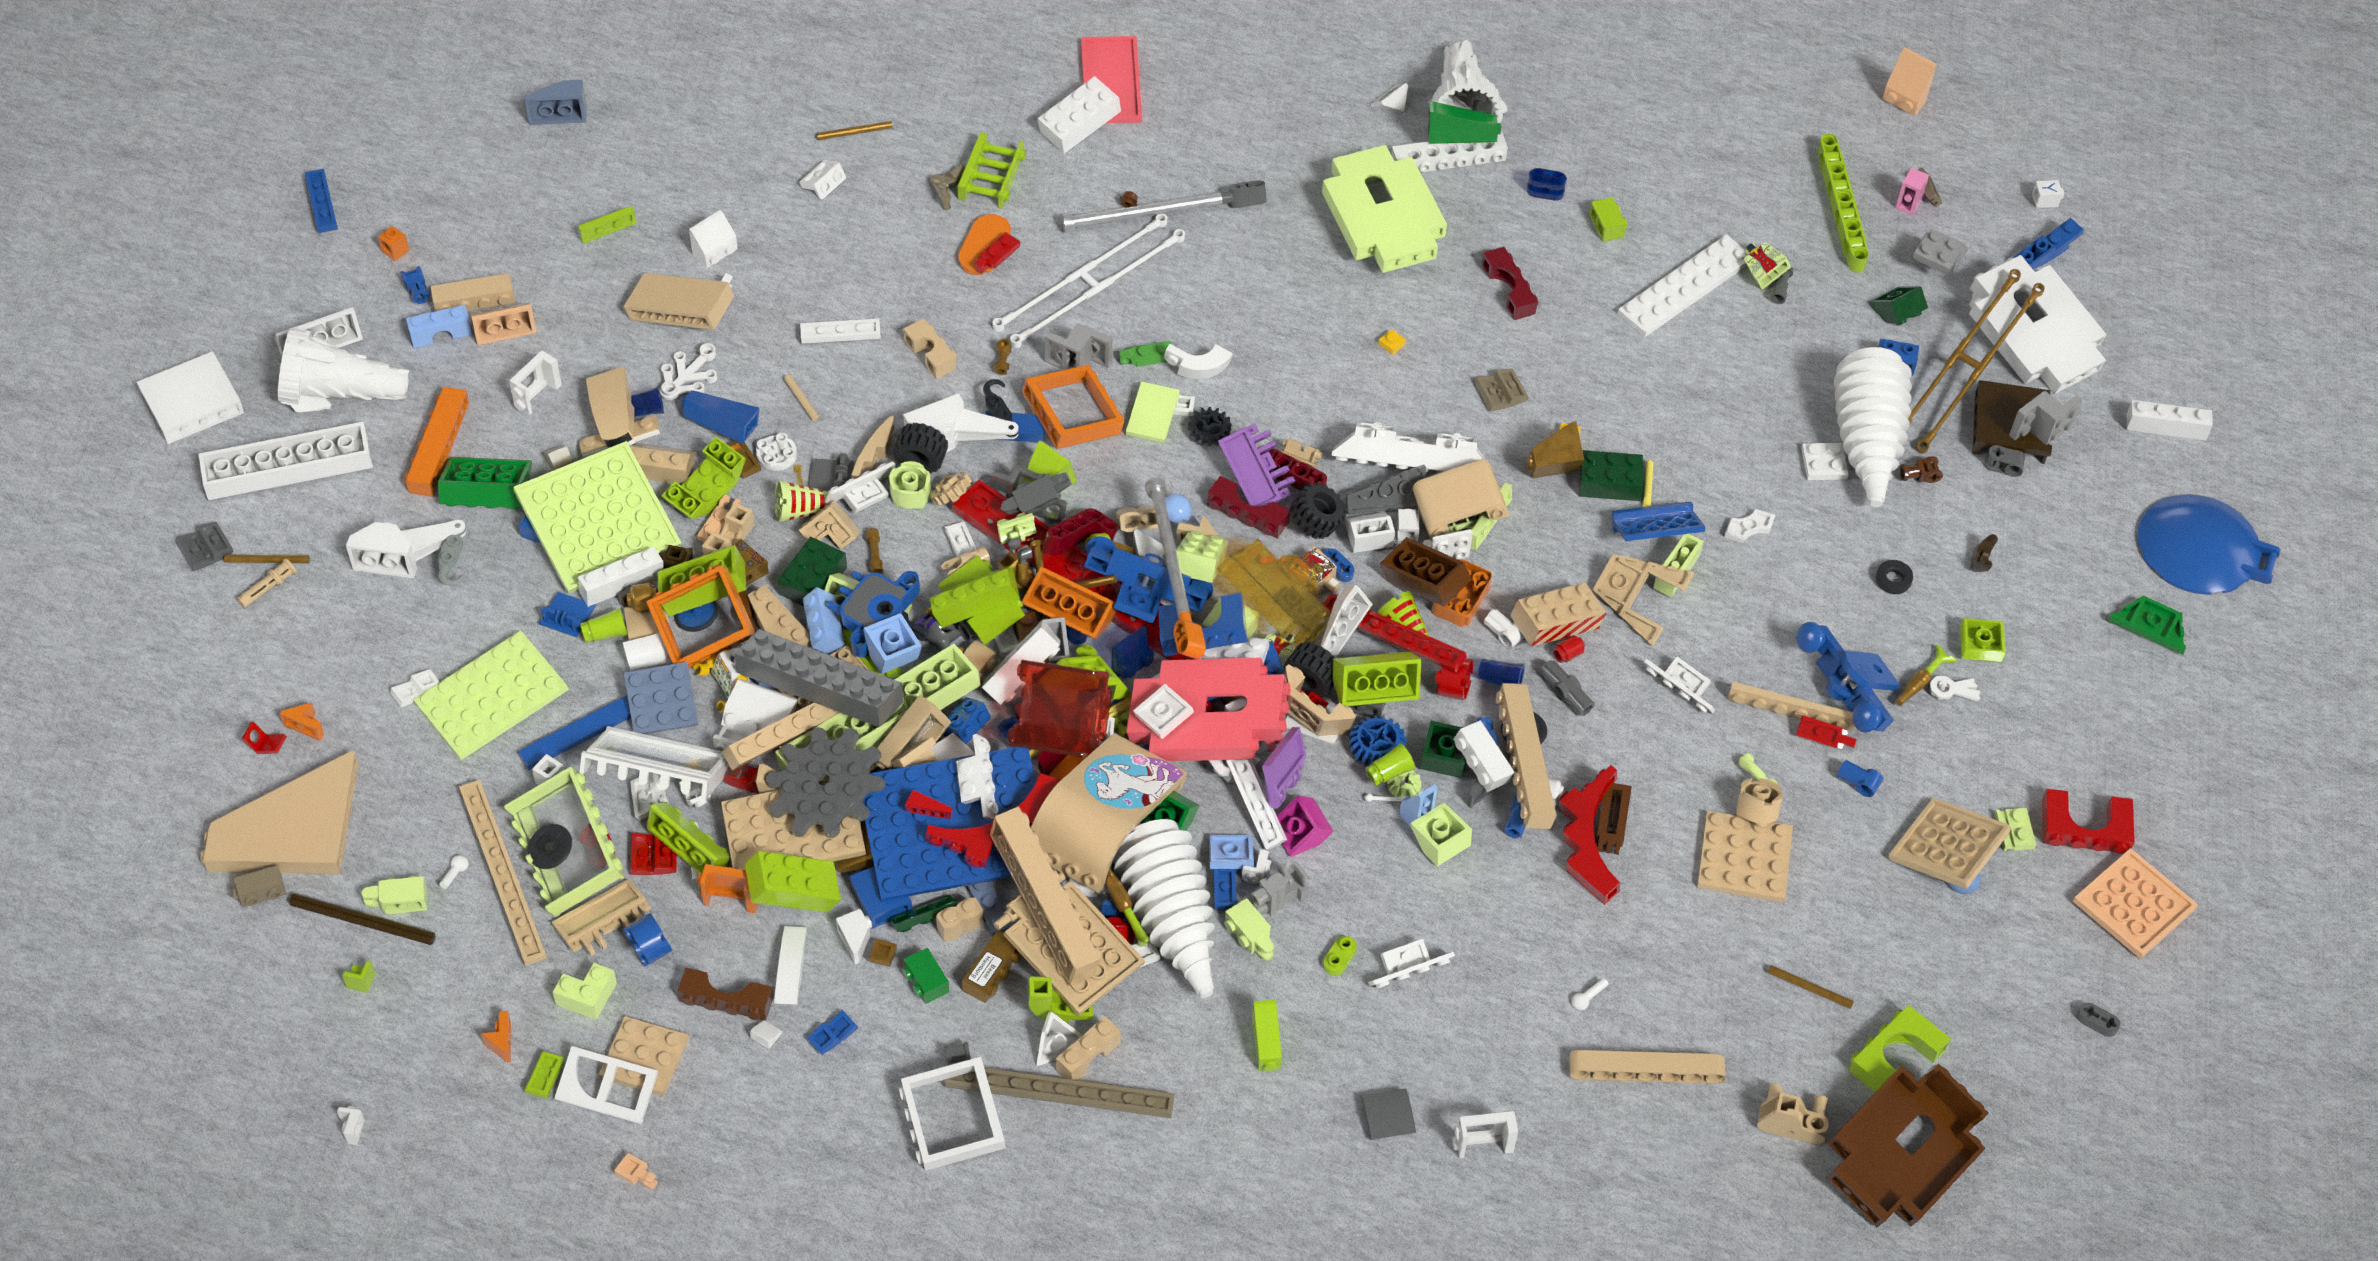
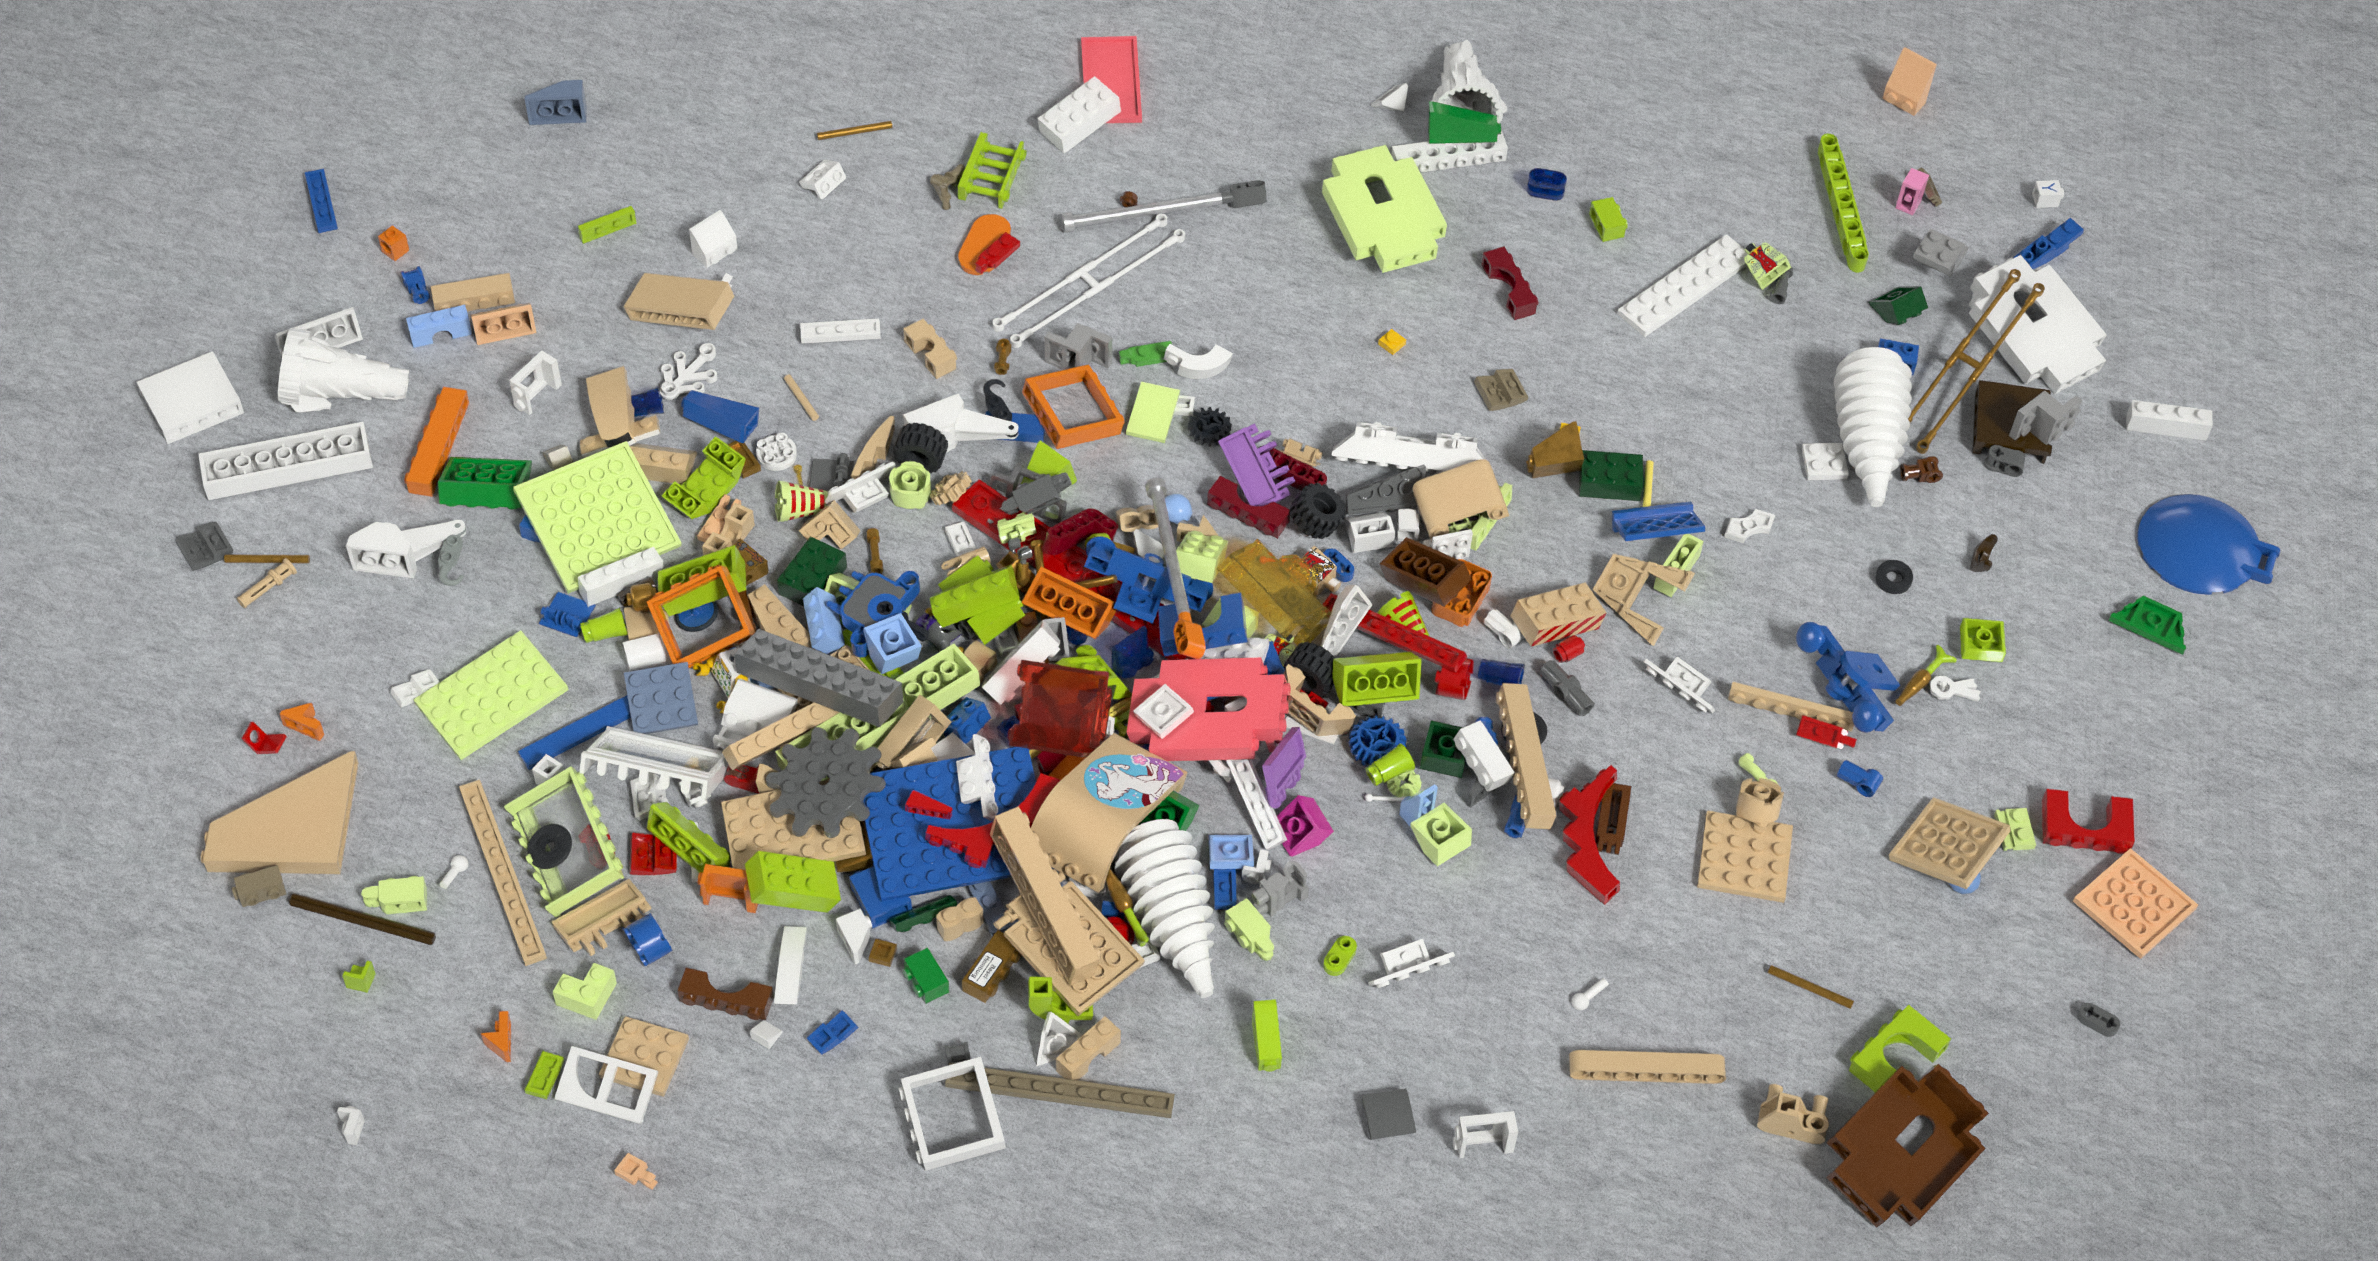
dark brown window [660,545,694,569] -> none

